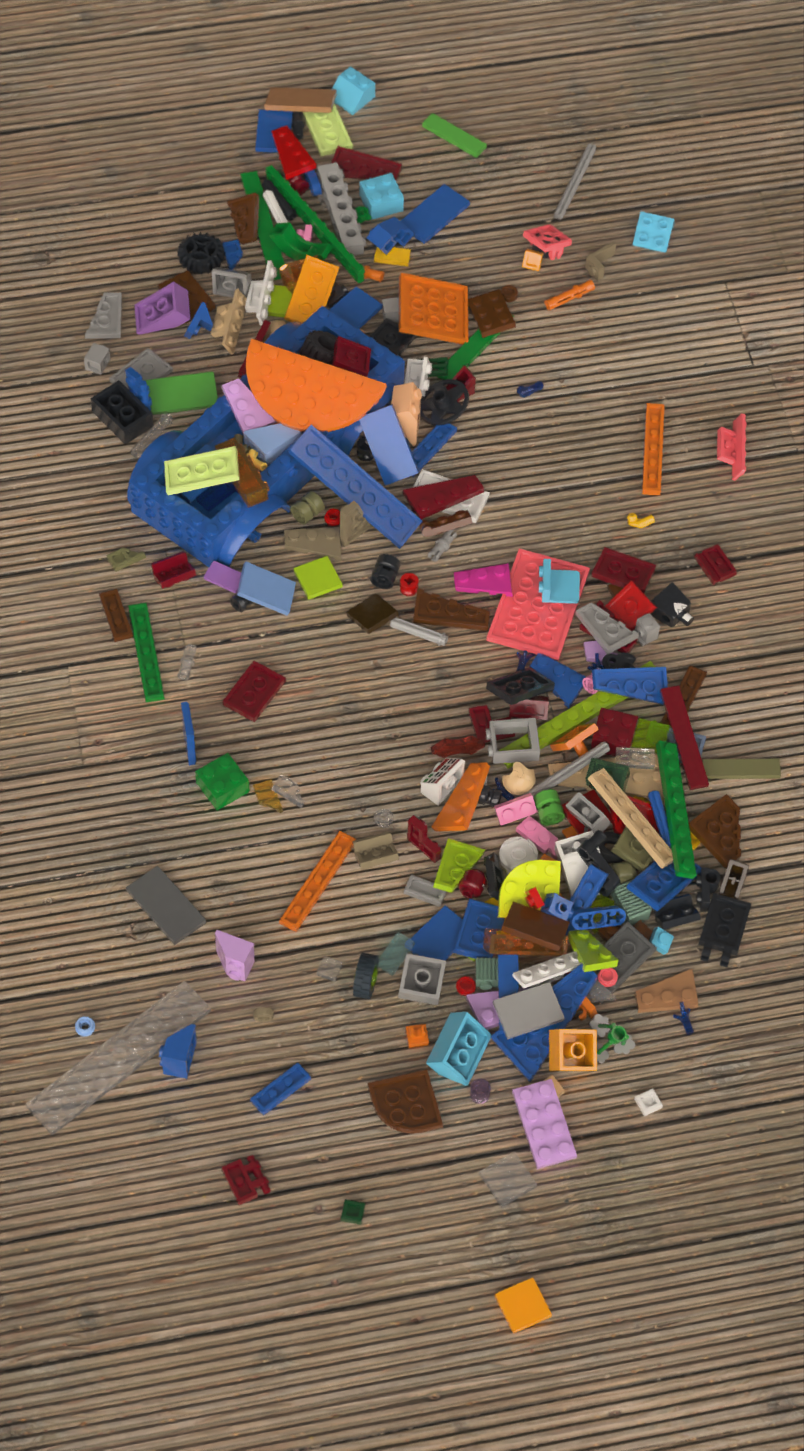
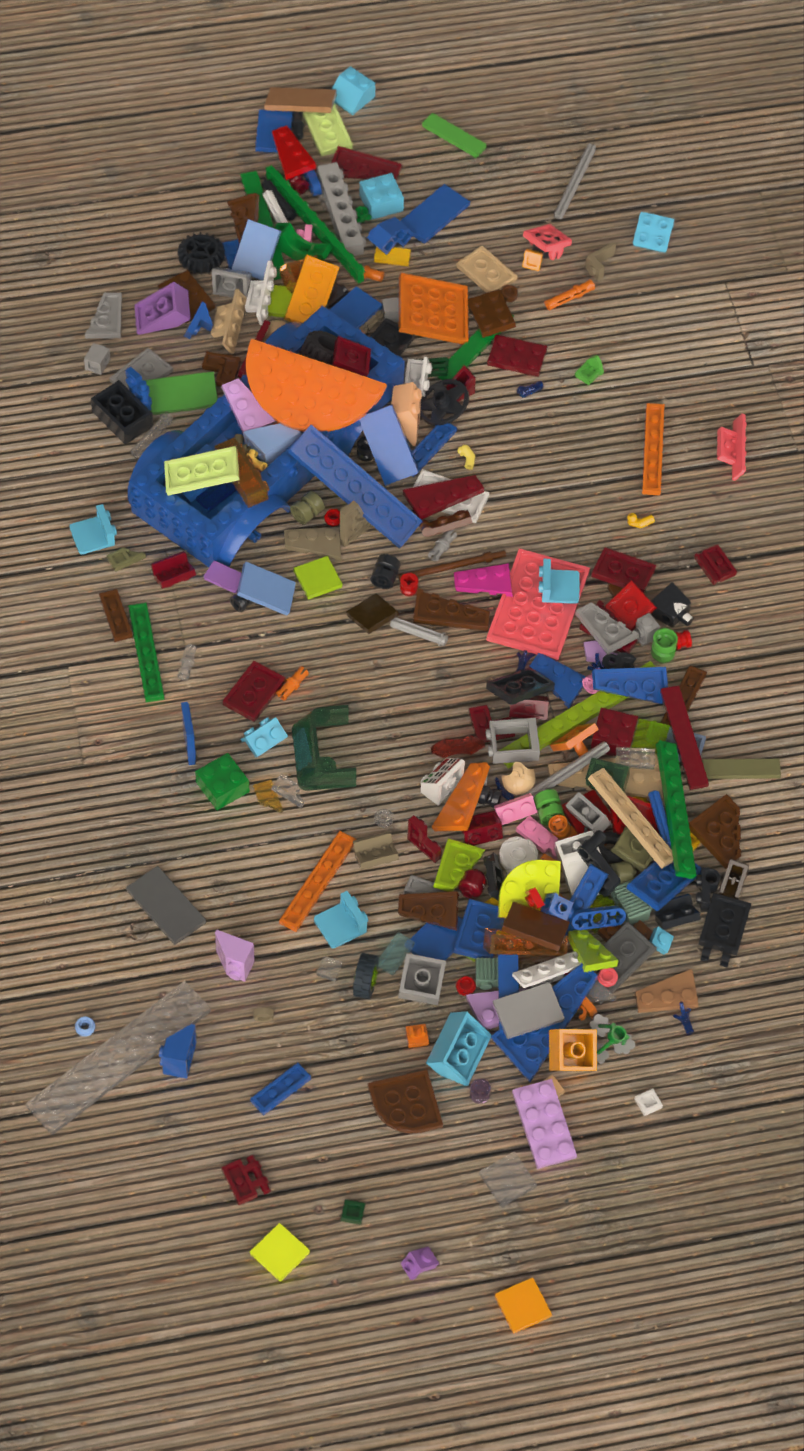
none -> medium azure bracket [69,504,117,554]
none -> reddish brown plate [202,351,241,387]
none -> medium blue tile [232,219,281,280]
none -> medium azure bracket [240,717,288,758]
none -> neon yellow tile [250,1223,310,1282]
none -> orange pin [276,666,309,701]
none -> clear green windscreen [292,705,356,791]
none -> medium azure bracket [314,891,368,949]
none -> dark tan axle [359,310,384,334]
none -> reddish brown bar [397,550,506,581]
none -> reddish brown wing [398,891,459,931]
none -> medium lavender bracket [401,1246,439,1280]
none -> tan tile [456,246,517,293]
none -> light yellow arm [458,445,475,470]
none -> dark red bracket [461,810,503,846]
none -> dark red plate [487,334,547,377]
none -> orange wheel [548,815,571,840]
none -> bright green tile [575,355,604,385]
none -> bright green wheel [651,628,678,663]
none -> red wheel [675,629,692,651]

